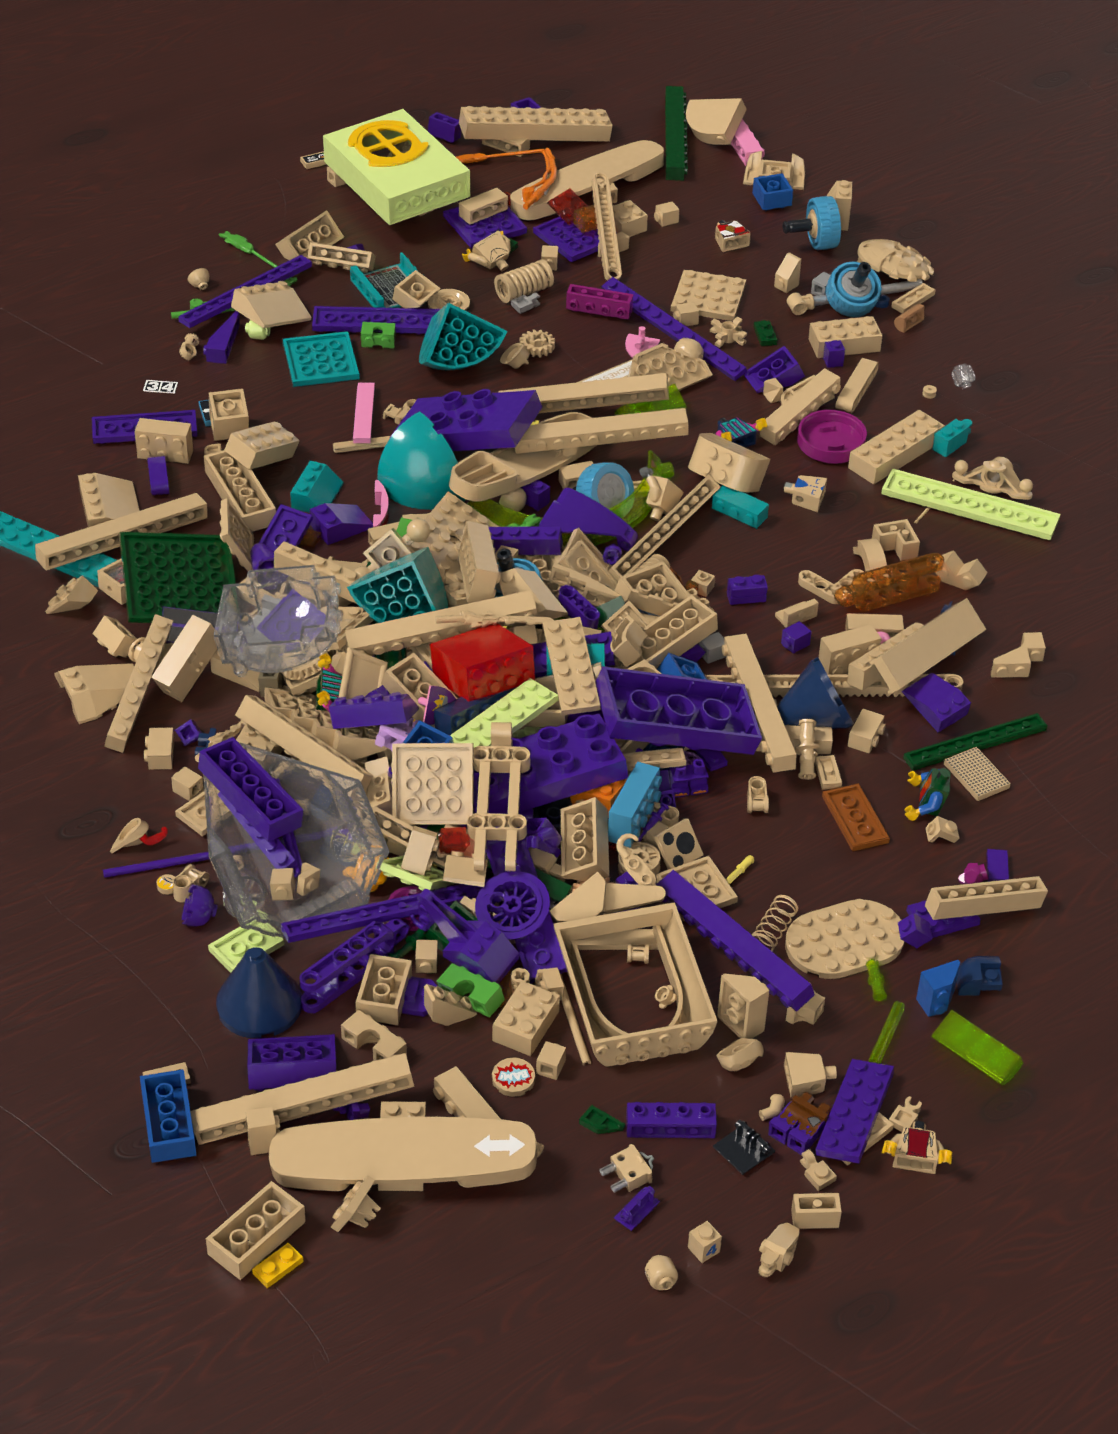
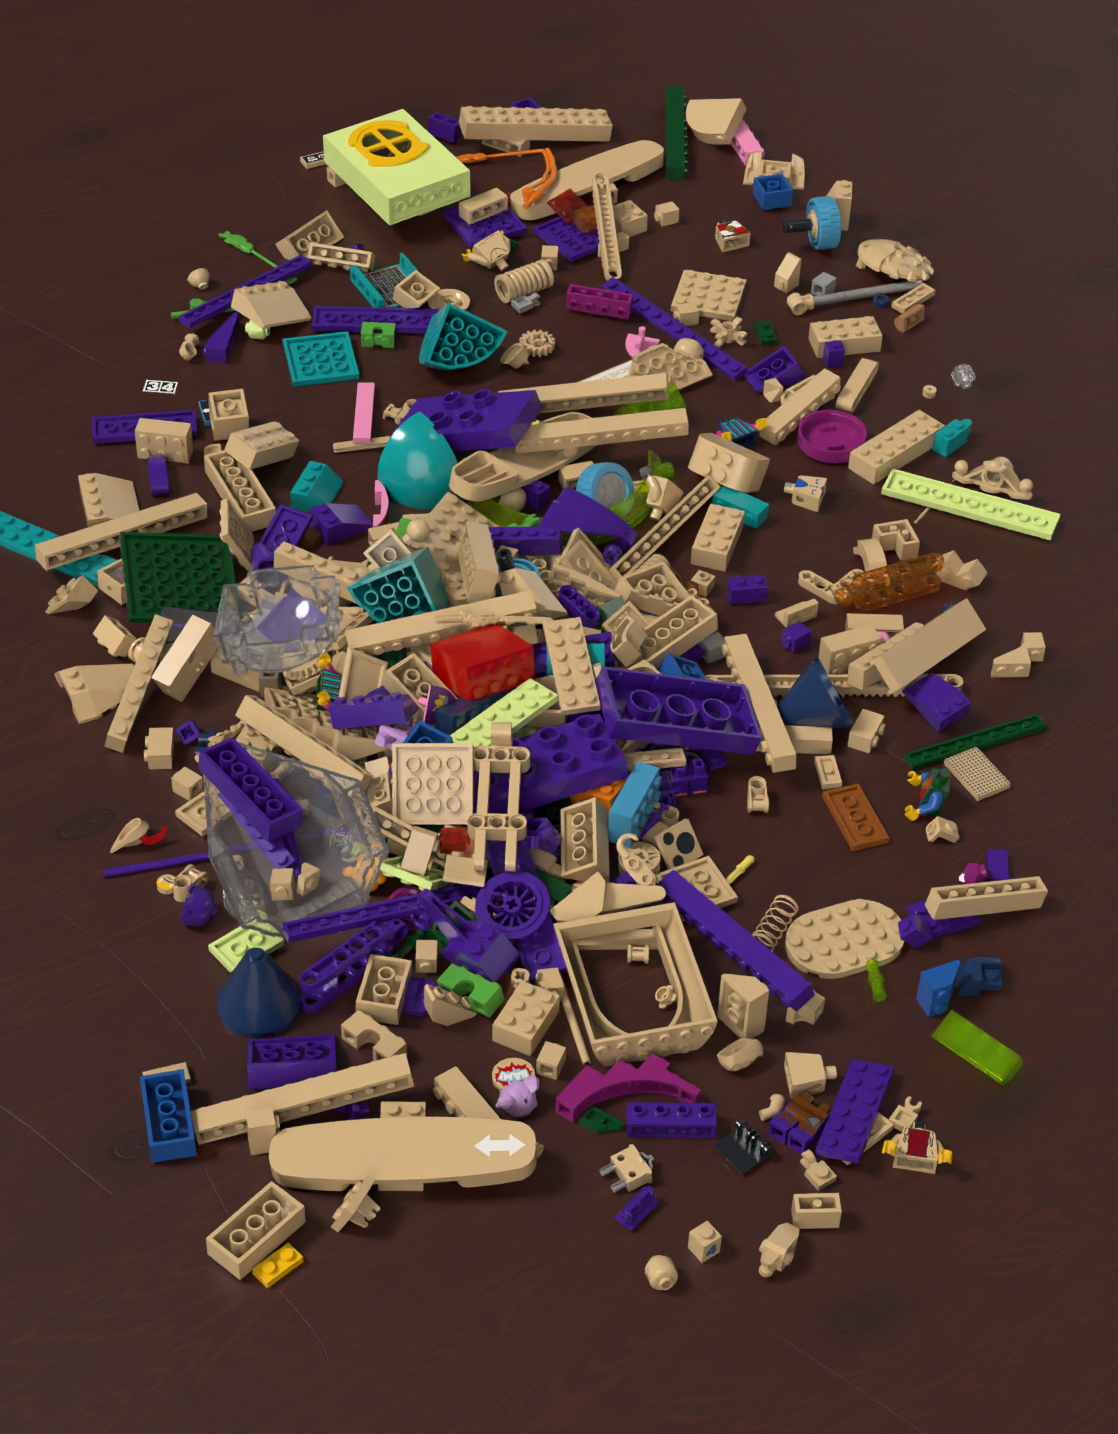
tan piece [795,719,820,780] -> none
dark azure wheel [825,262,882,317] -> none
clear neon green axle [869,1001,905,1064] -> none
none -> lavender hair [496,1075,540,1118]
none -> magenta arch [555,1053,701,1123]
none -> tan brick [691,504,745,572]

